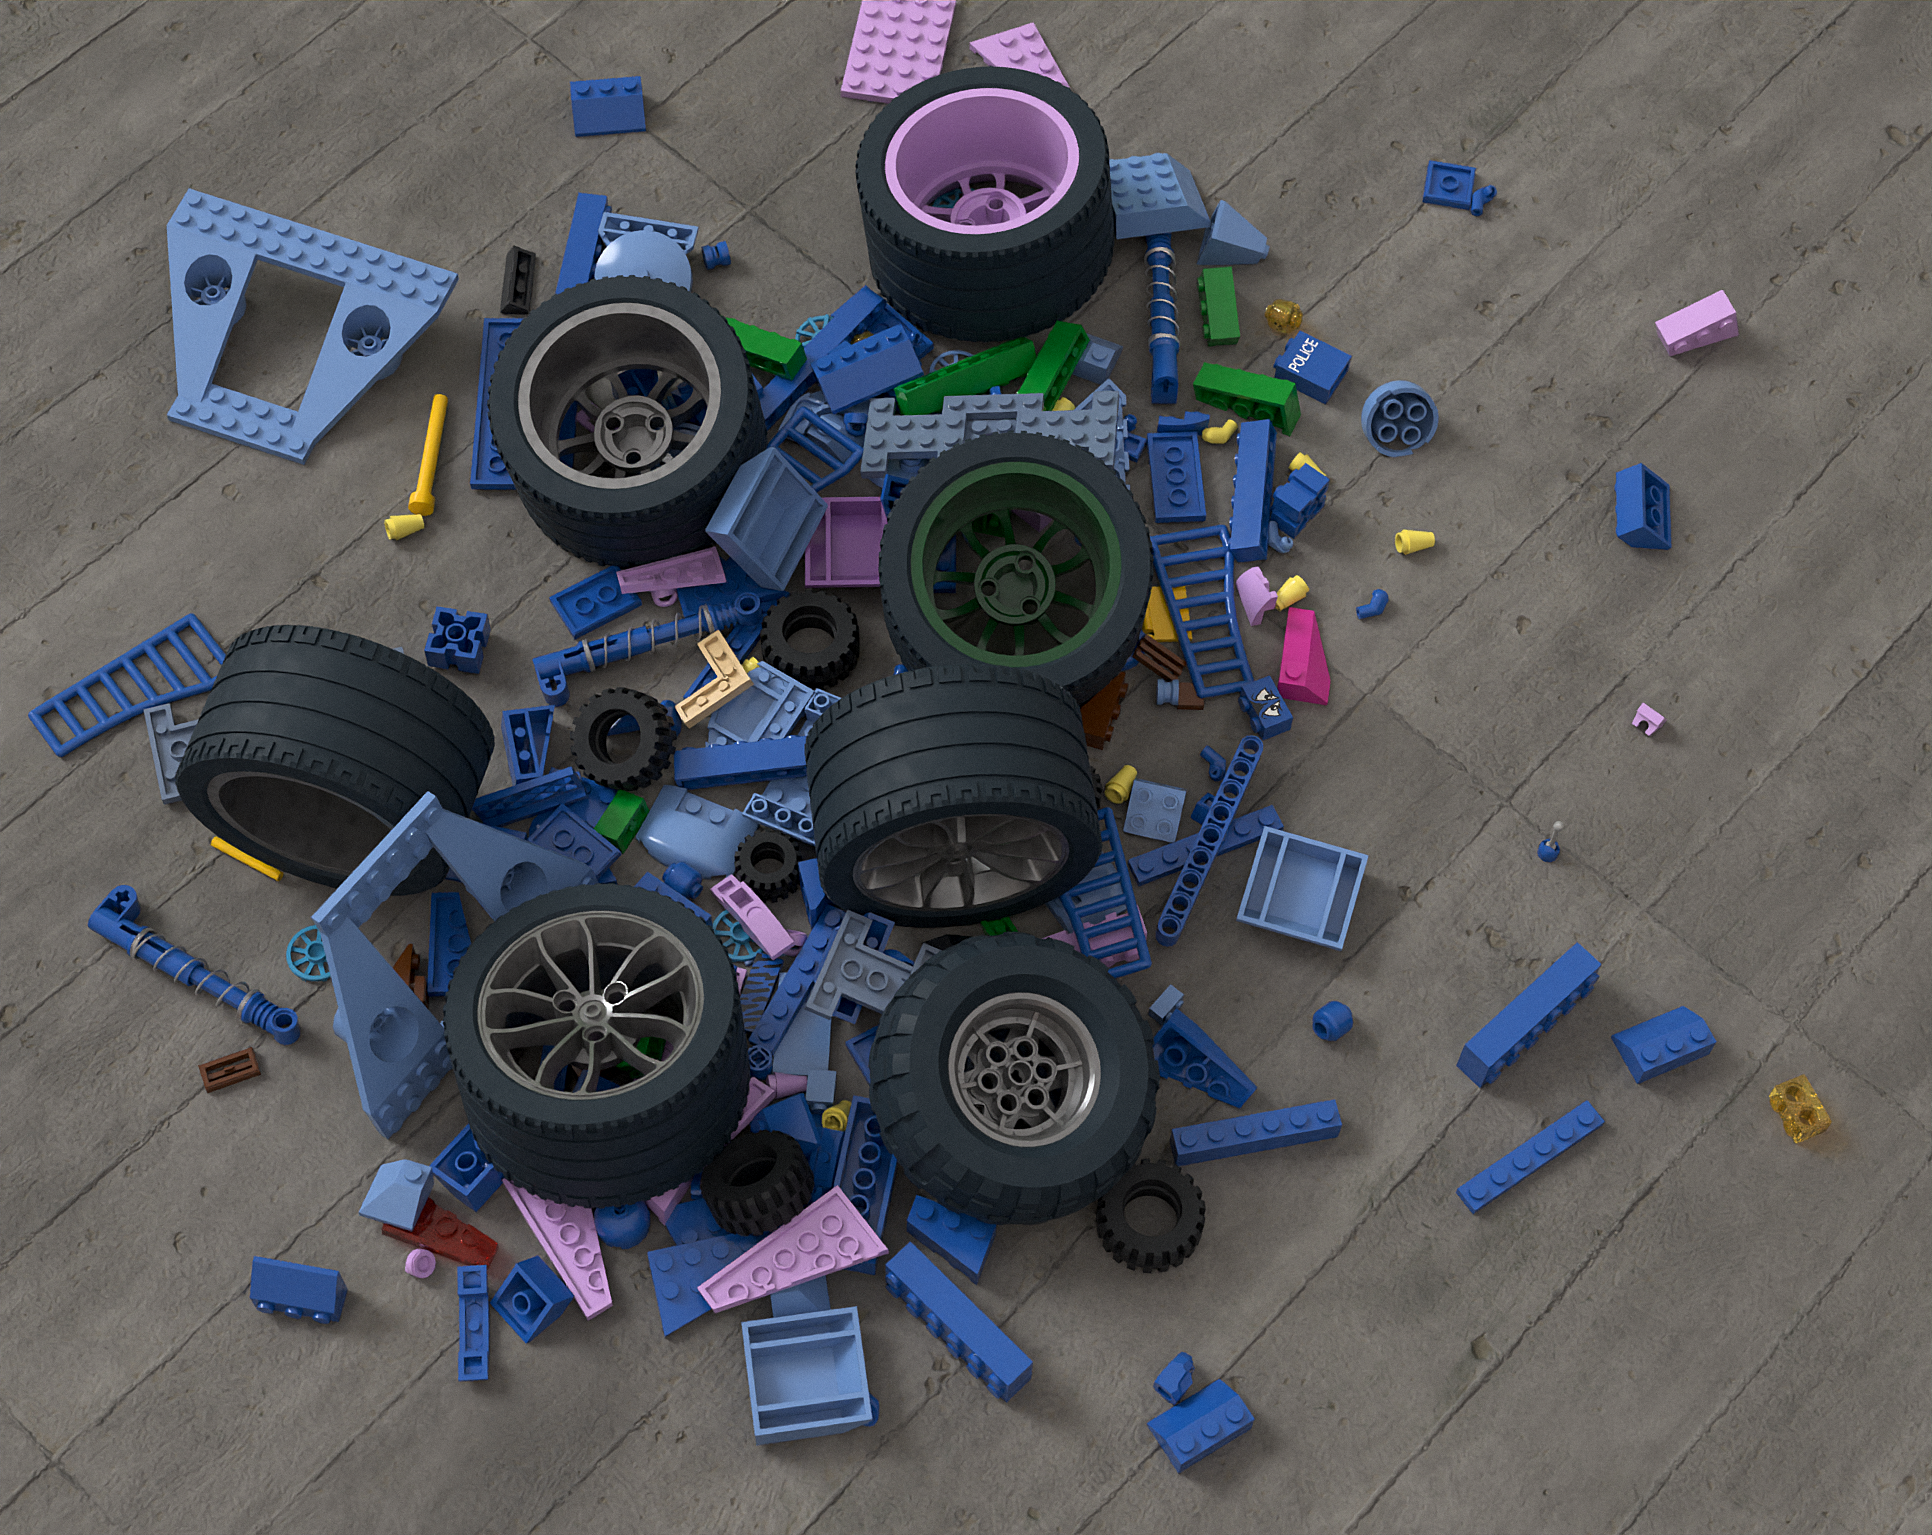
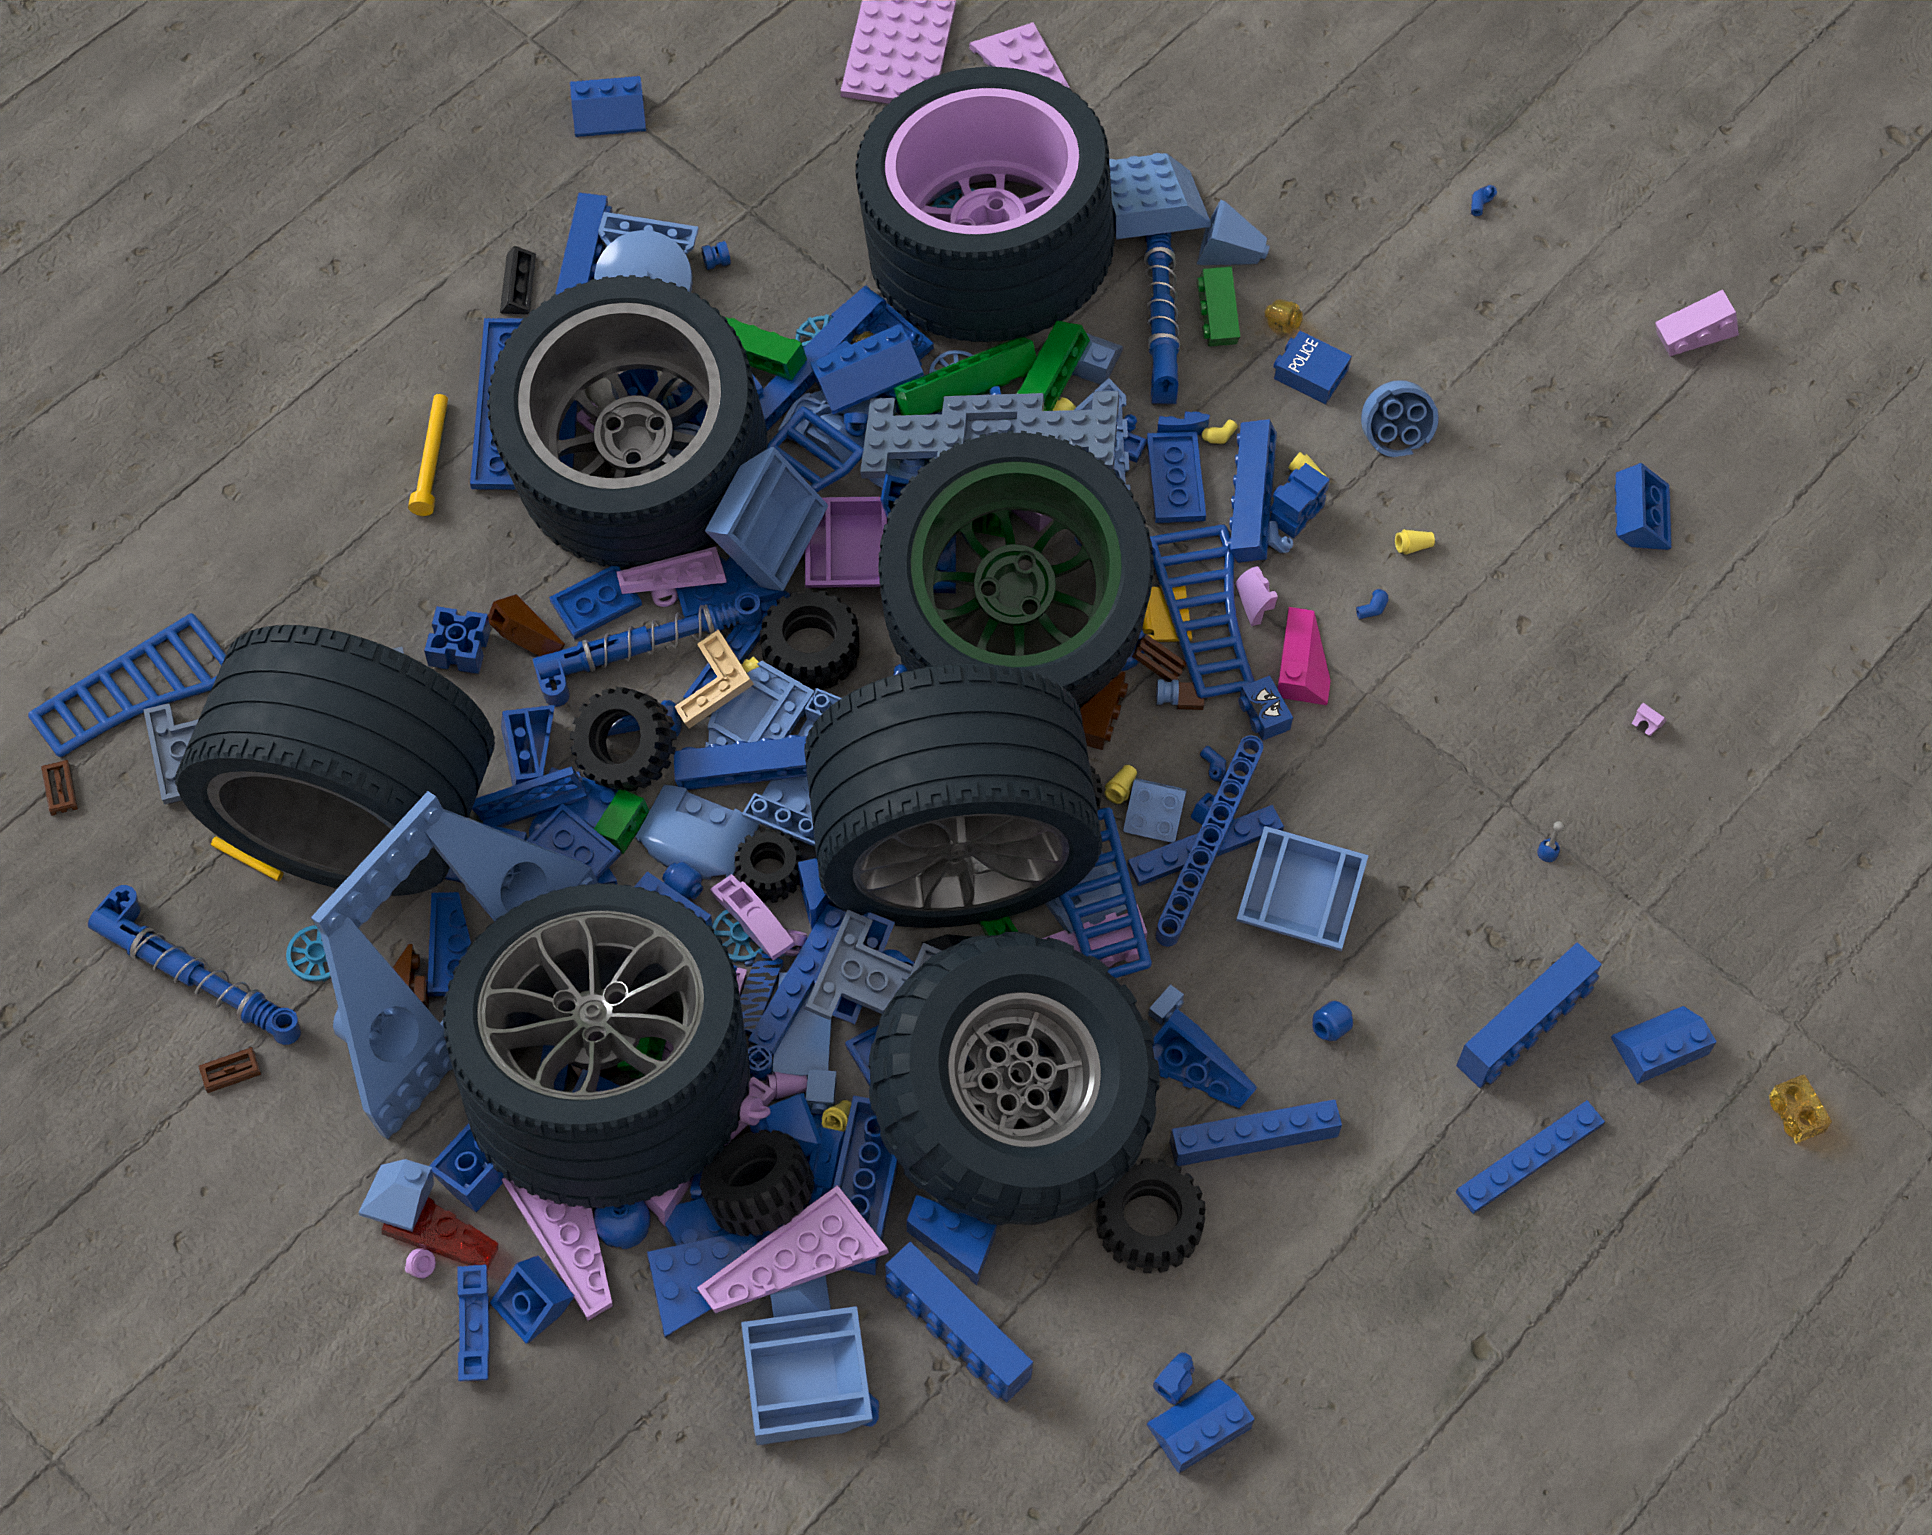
medium blue wing [167,188,459,465] -> none
blue slope [250,1256,348,1324] -> none
light yellow cone [384,514,424,540] -> none
green wedge [1193,362,1301,437] -> none
light yellow cone [1275,575,1309,611] -> none
blue tile [1422,160,1476,210] -> none
none -> reddish brown tile [41,760,78,816]
none -> reddish brown slope [488,594,565,656]
none -> lavender tile [740,1096,771,1125]

